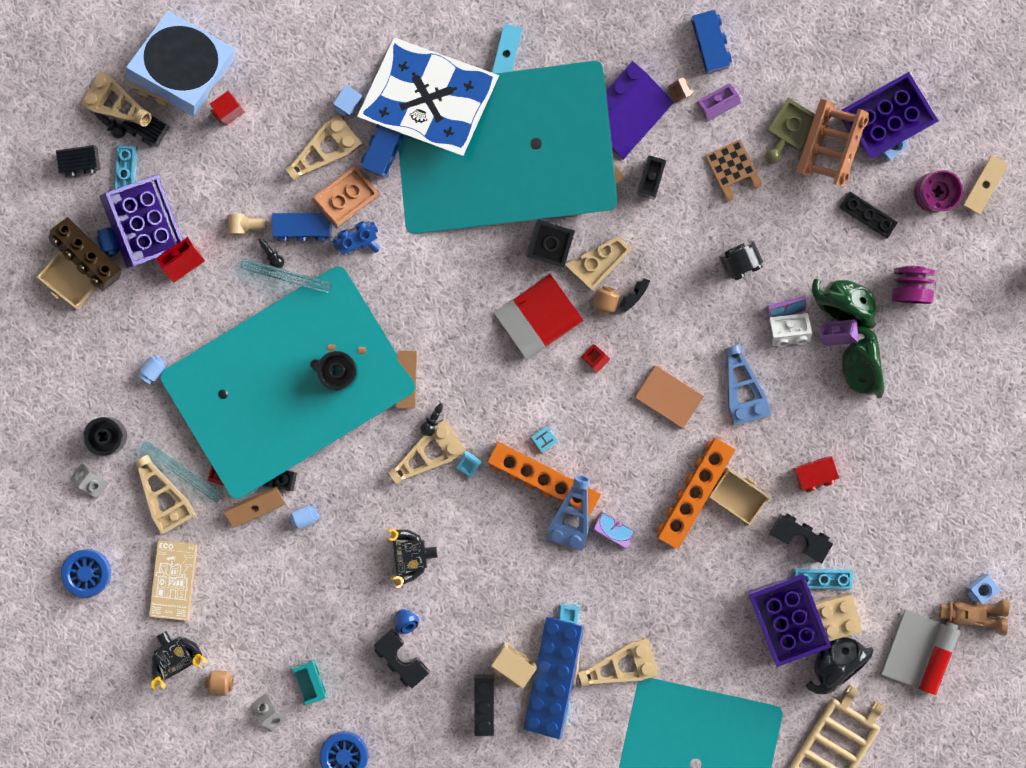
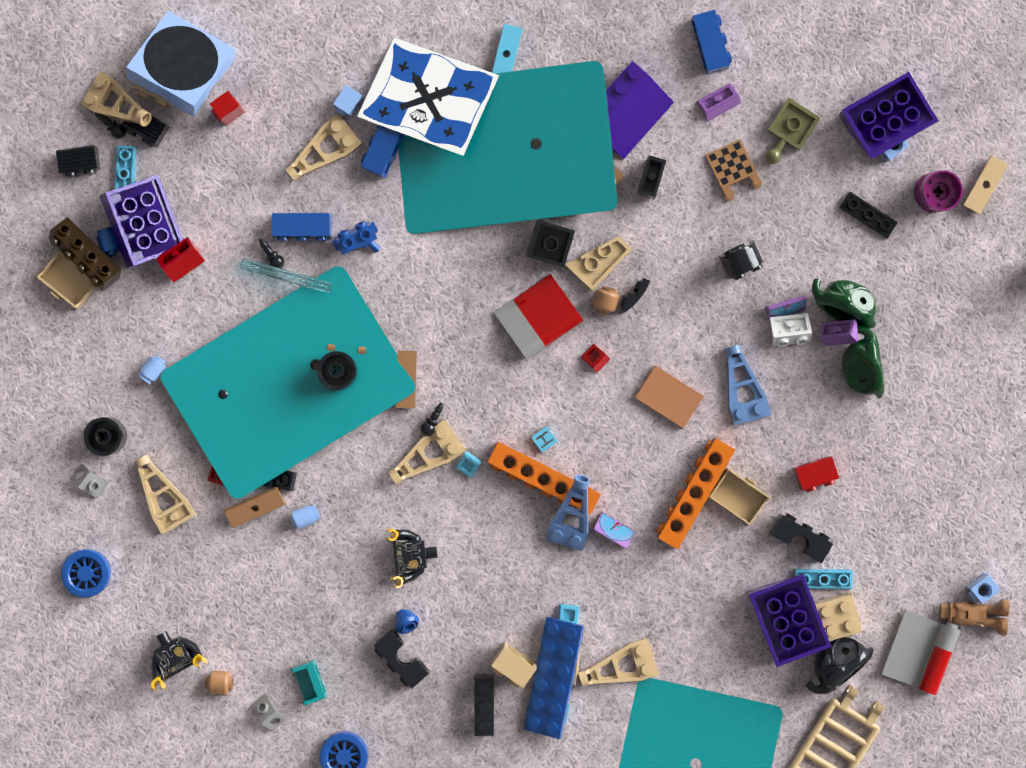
clear light blue axle [141,441,223,502] -> none
tan tile [149,540,197,621] -> none
tan pin [227,214,266,235] -> none
nougat tile [311,166,380,229] -> none
medium nougat tile [668,78,694,104] -> none
nougat fence [796,99,869,188] -> none
magenta wheel [892,266,935,304] -> none

